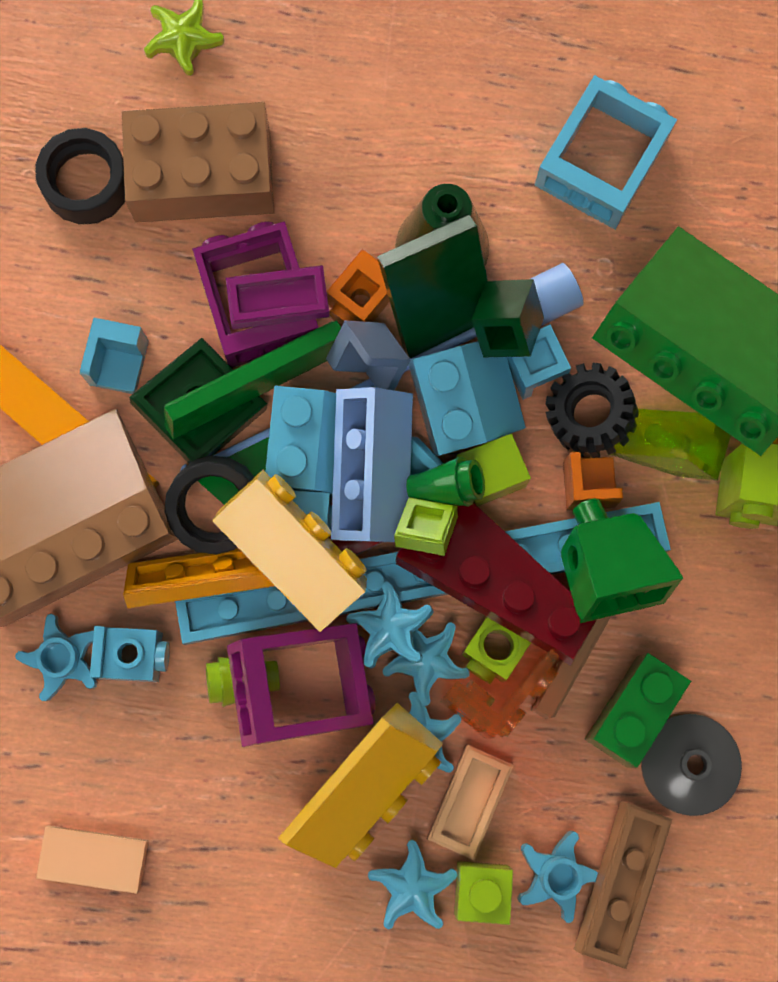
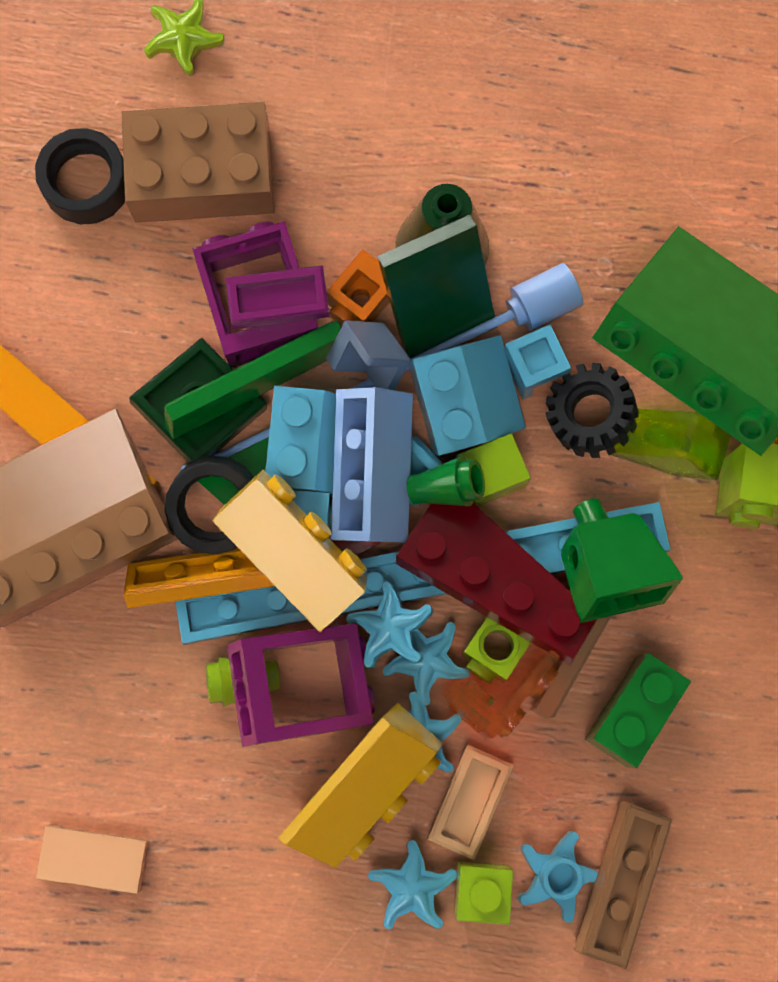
medium azure animal [15,614,97,701] -> none
medium azure panel [80,317,149,394] -> none
medium azure brick [90,626,170,682] -> none
lime tile [394,497,458,556] -> none
dark green brick [471,279,544,358] -> none
medium azure window [534,75,677,230] -> none
orange panel [563,452,623,510] -> none
dark grey dish [641,714,742,816] -> none

